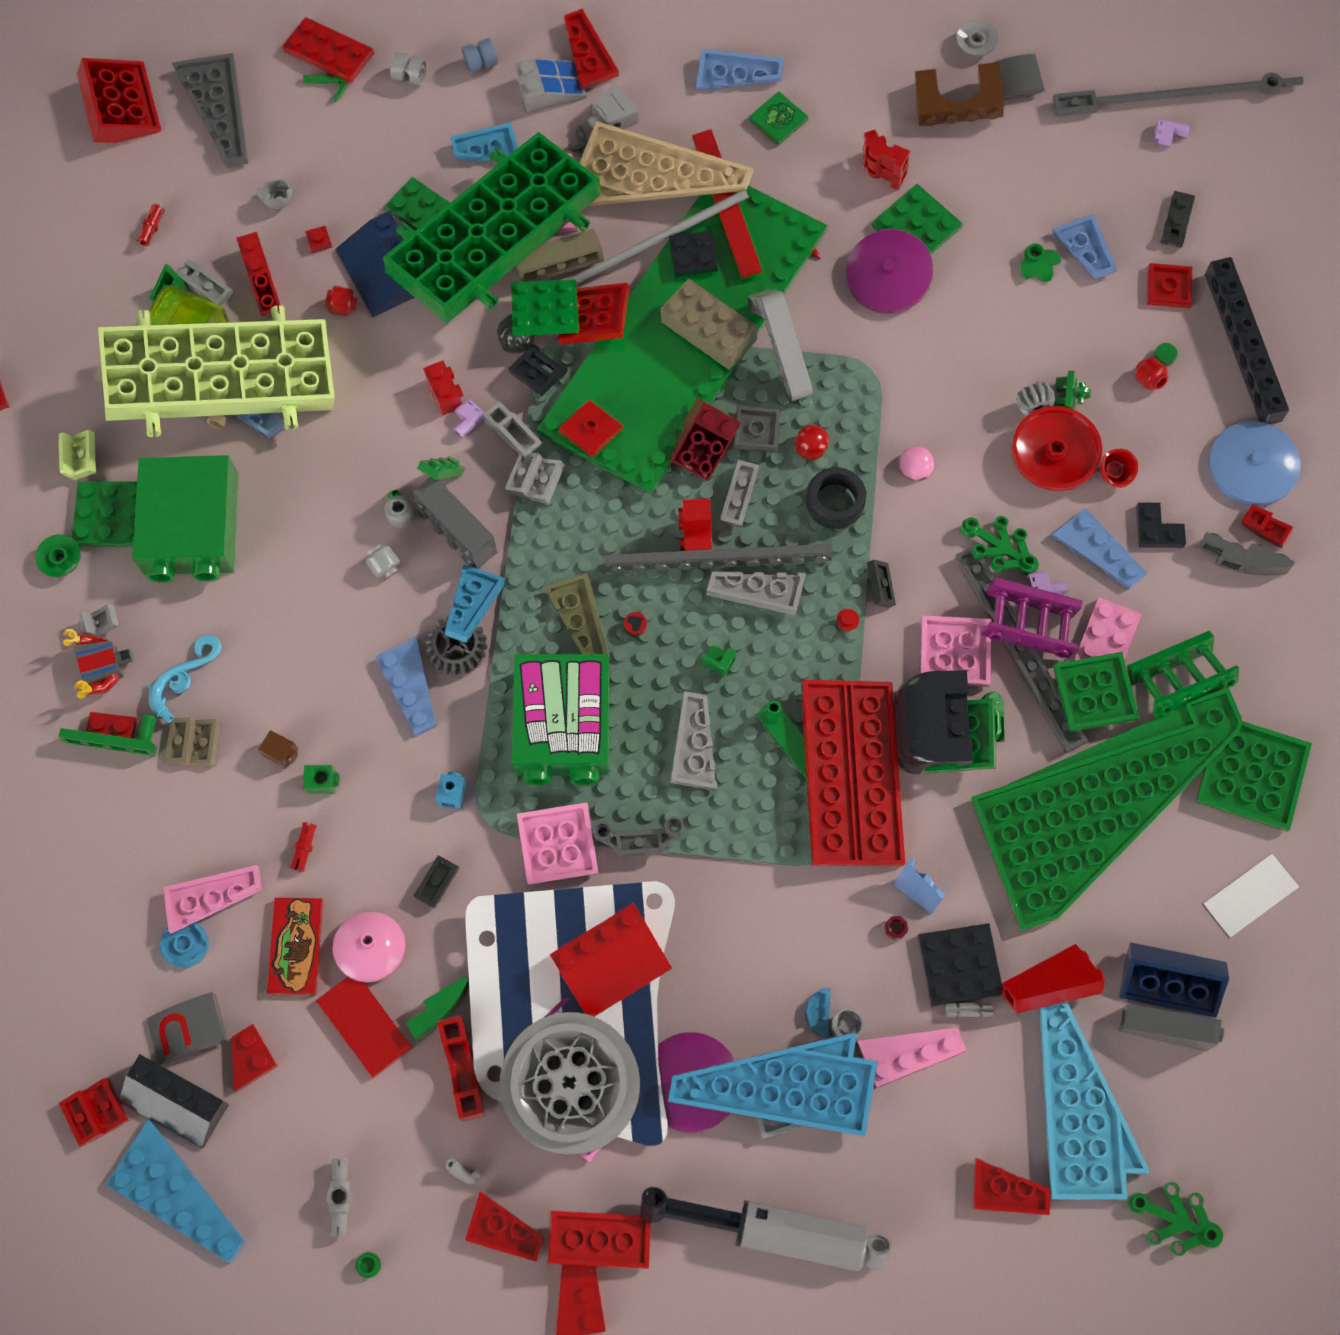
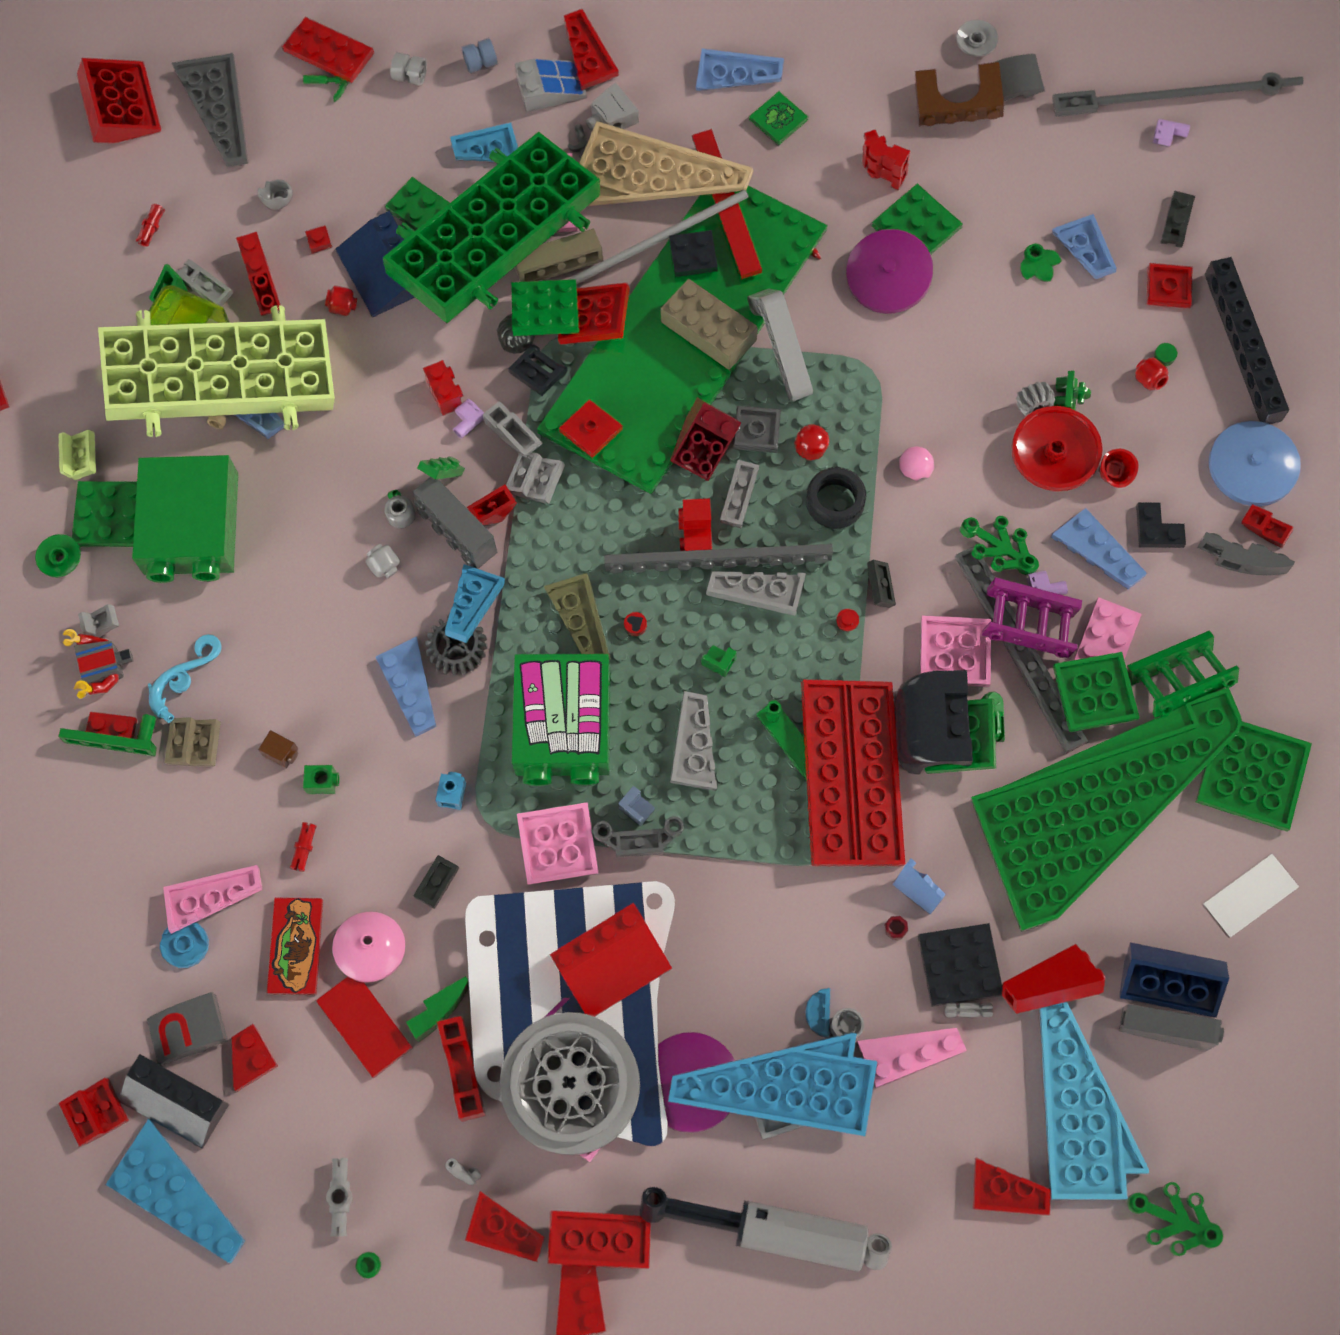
none -> red slope [467,484,517,525]
none -> sand blue panel [618,786,655,827]

